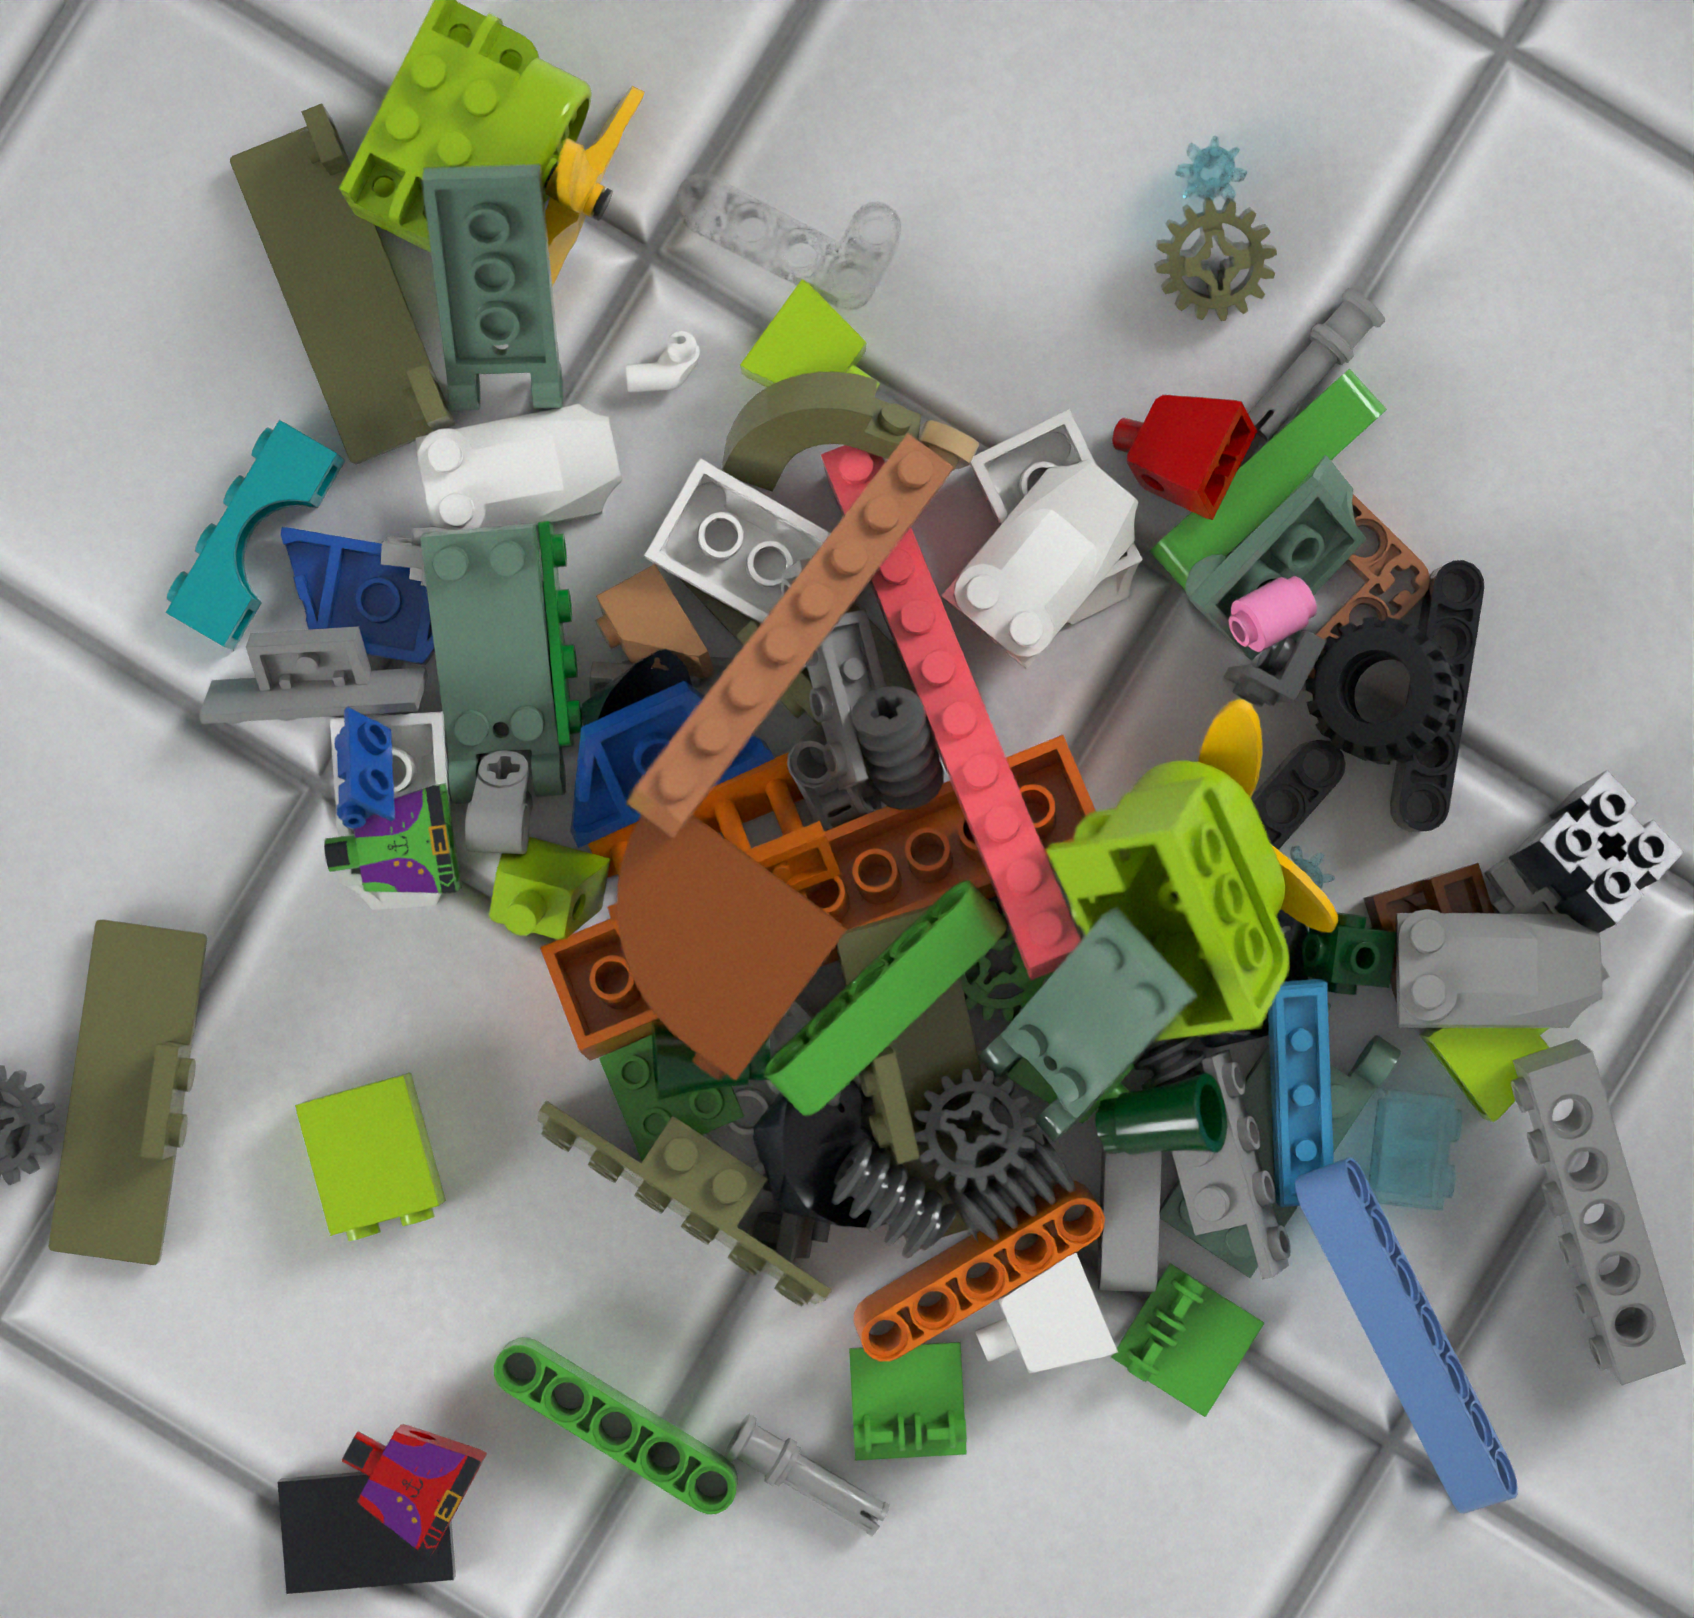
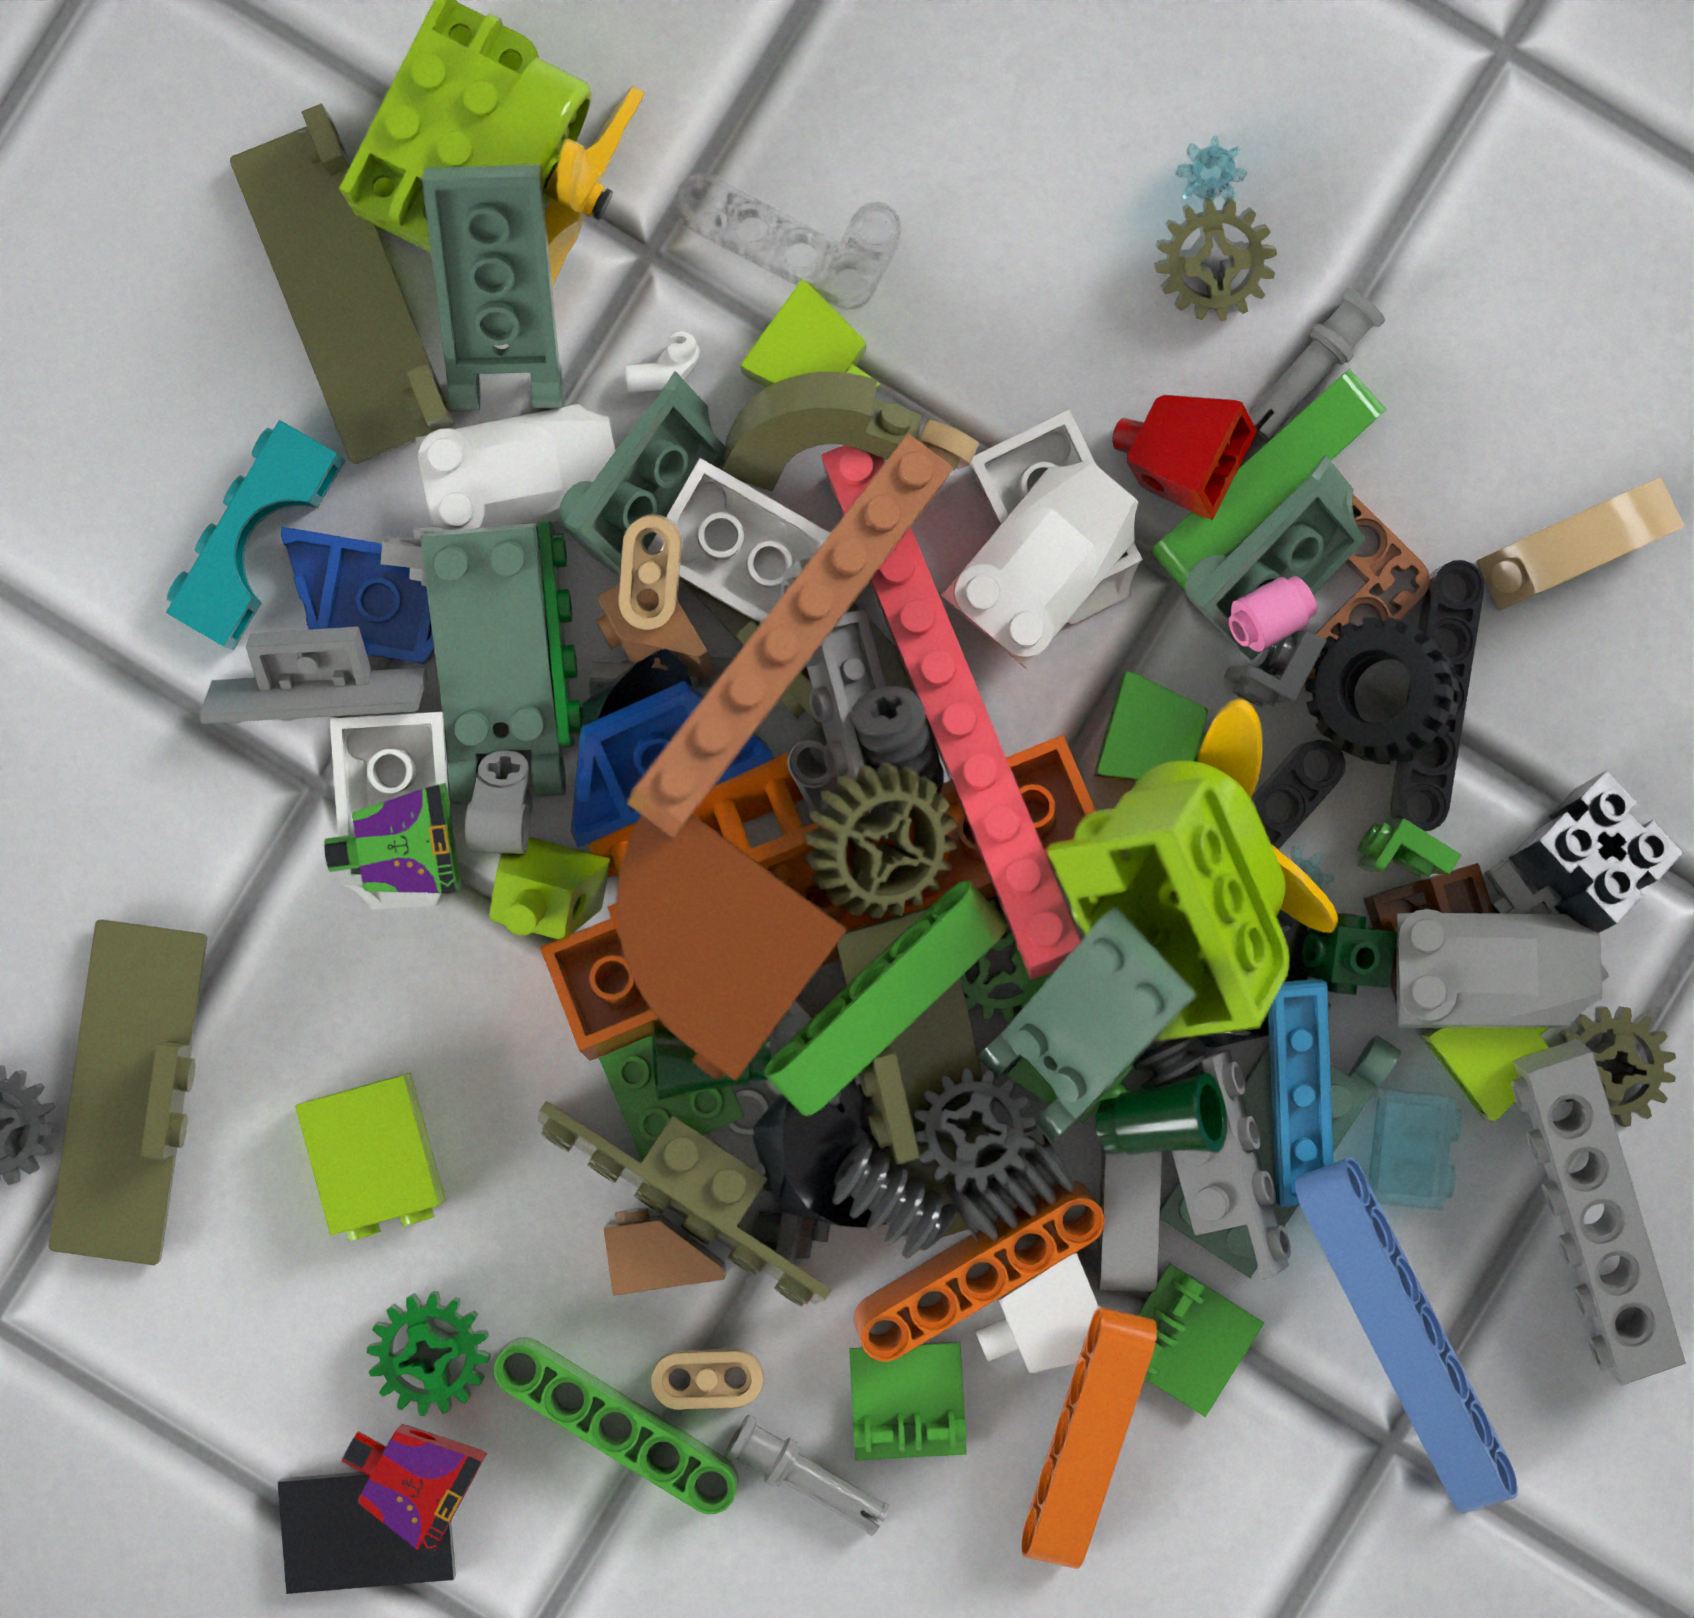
blue hinge [334,707,395,828] -> none
none -> green gear [367,1291,491,1416]
none -> sand green slope [559,371,725,577]
none -> medium nougat slope [603,1208,727,1296]
none -> tan plate [619,514,682,630]
none -> tan plate [651,1348,763,1410]
none -> olive gear [803,763,958,919]
none -> orange beam [1021,1307,1157,1569]
none -> bright green torso [1093,671,1208,781]
none -> bright green bracket [1357,818,1462,877]
none -> tan arch [1476,477,1684,611]
none -> olive gear [1559,1006,1676,1127]

